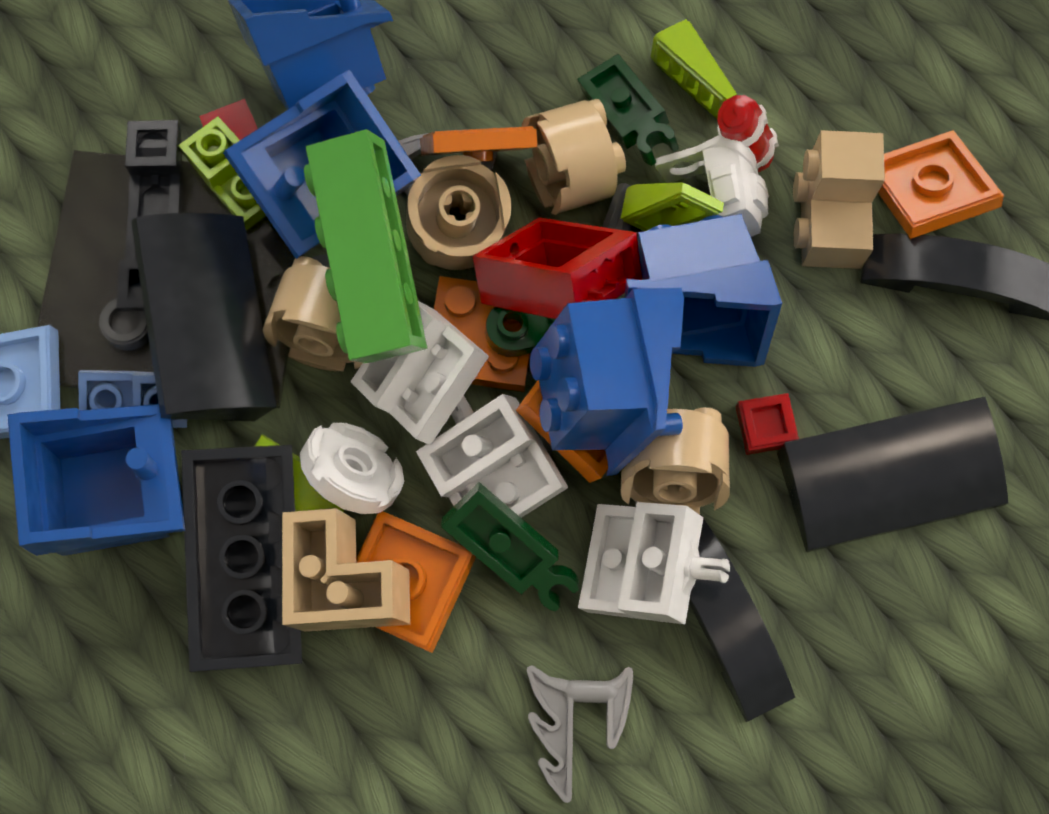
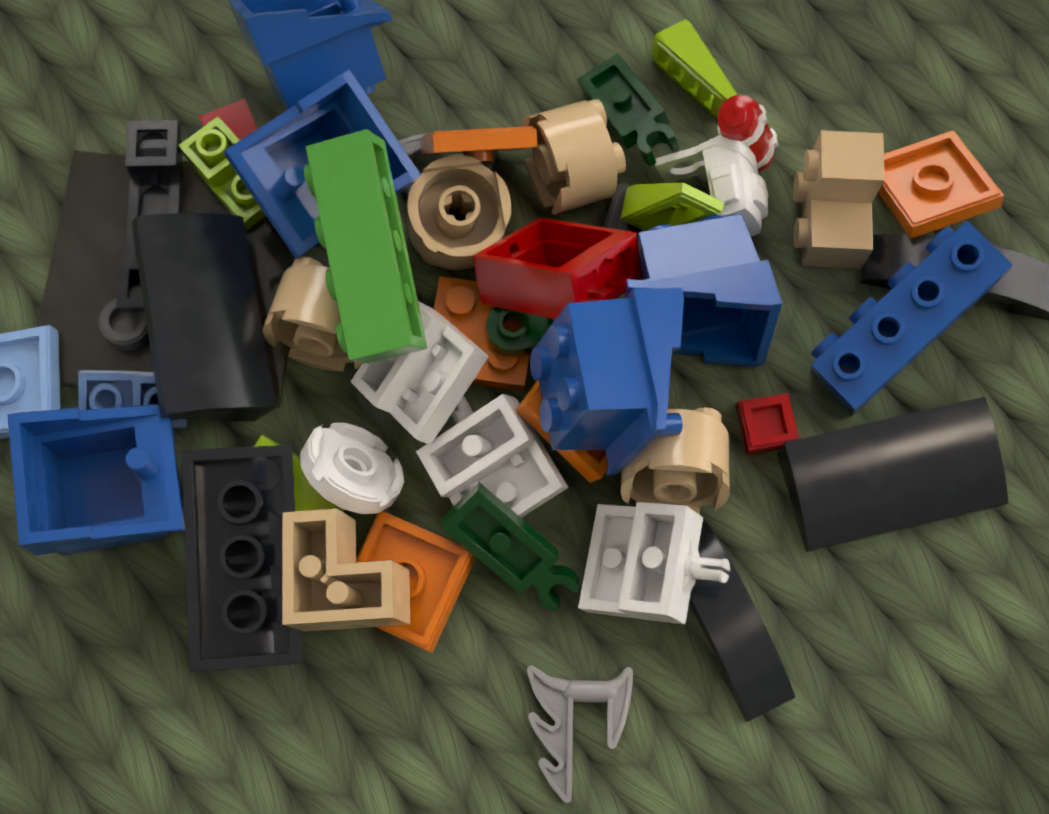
none -> blue brick [810,221,1013,416]

